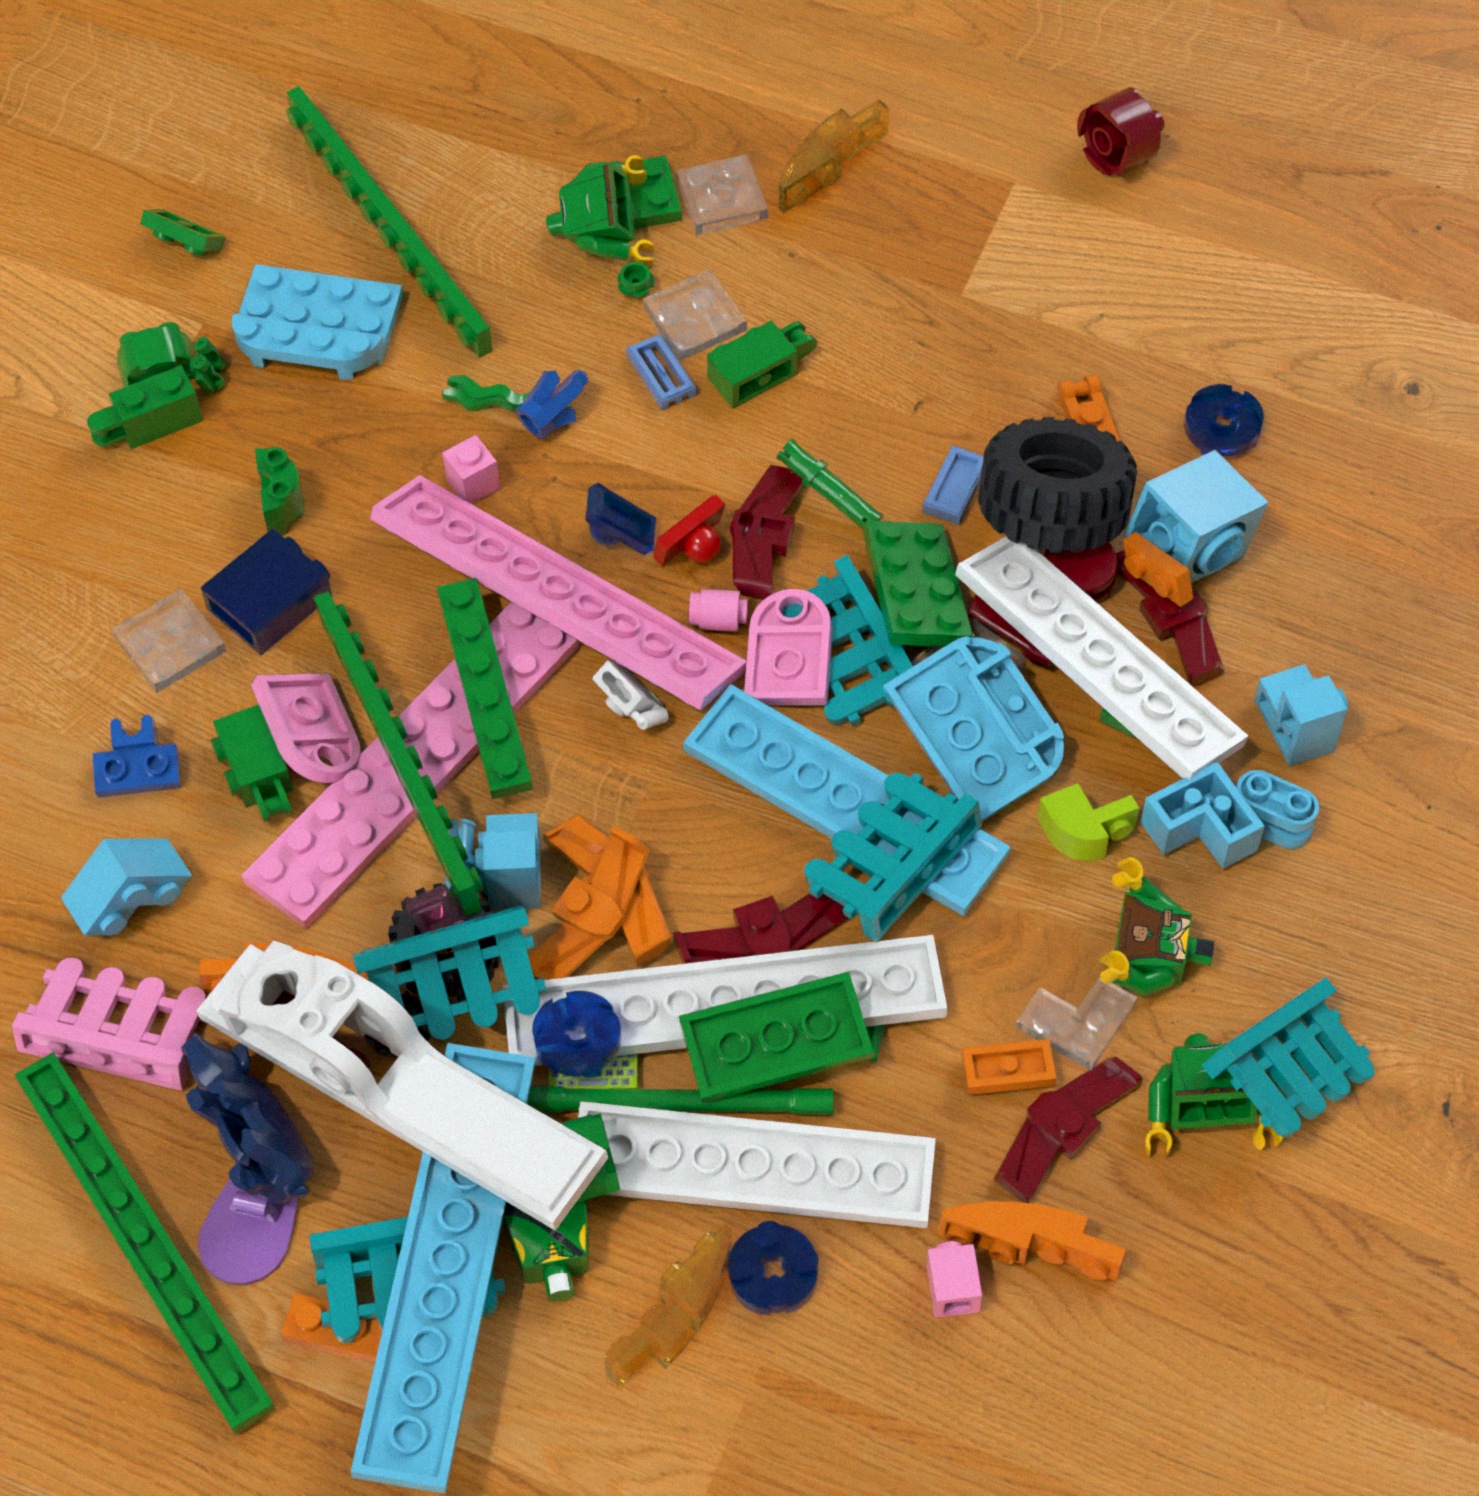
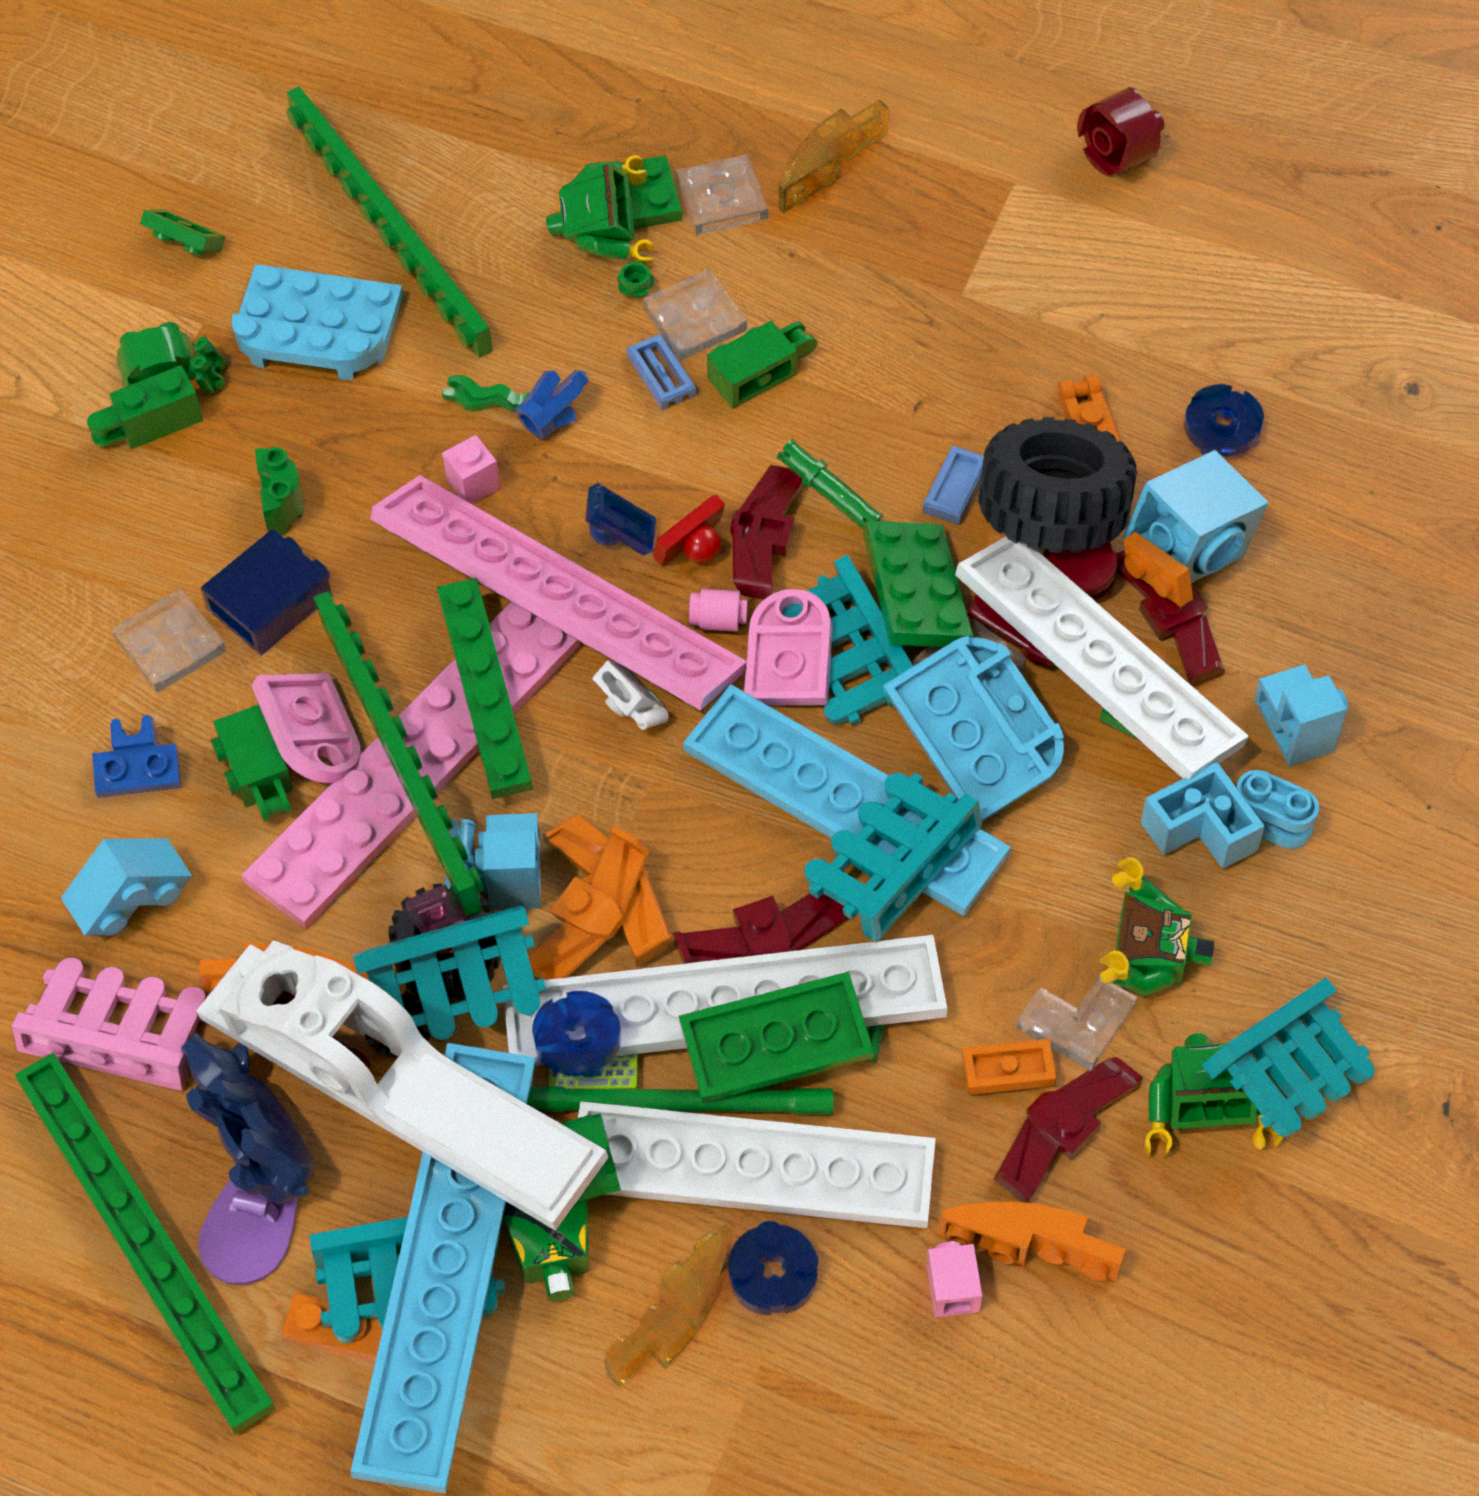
lime brick [1037,783,1139,861] -> none

